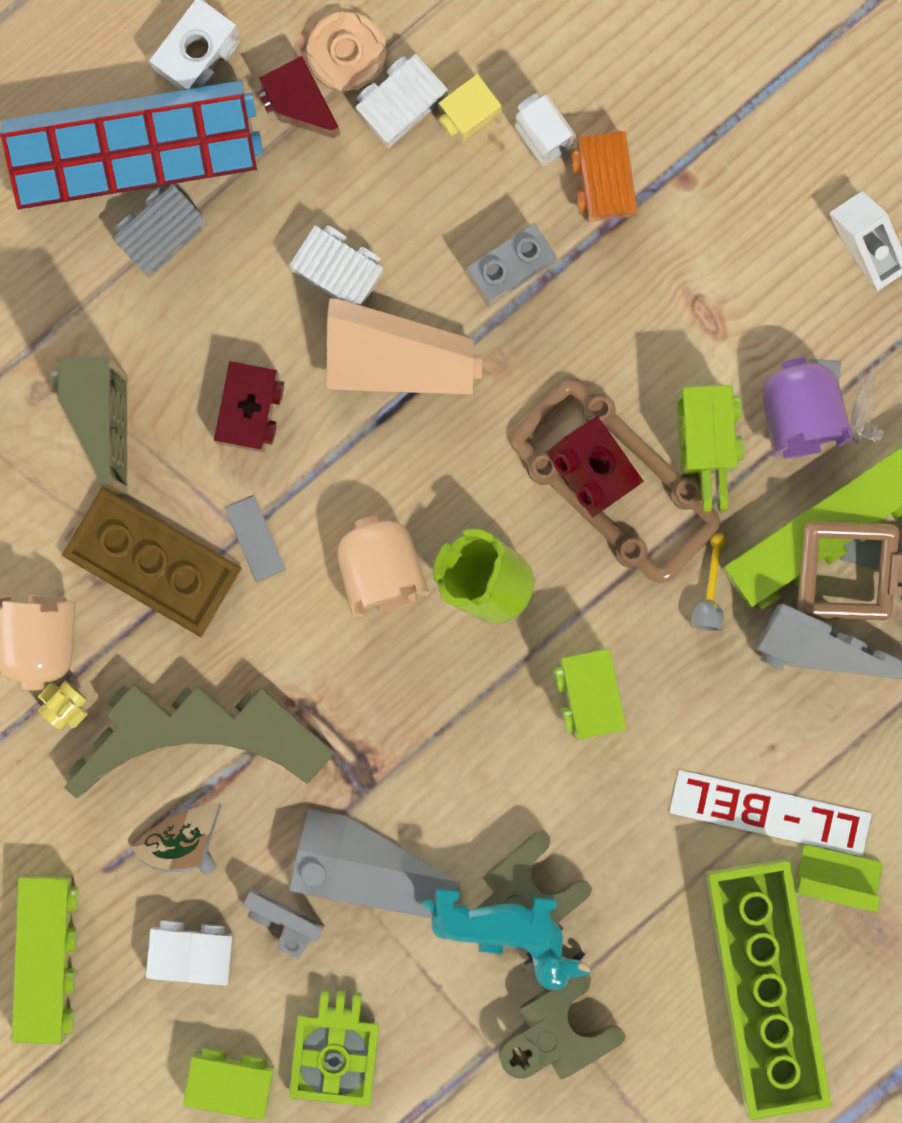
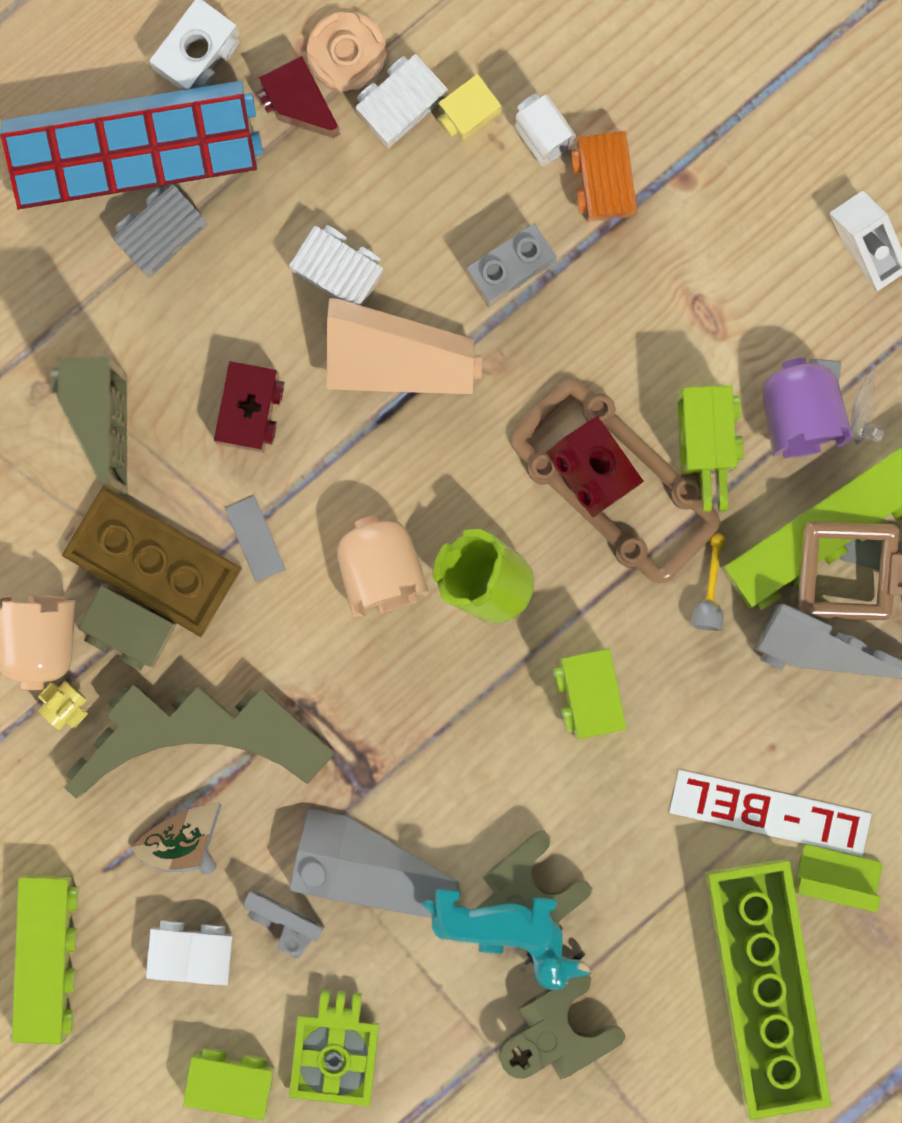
none -> olive brick [78,586,176,671]

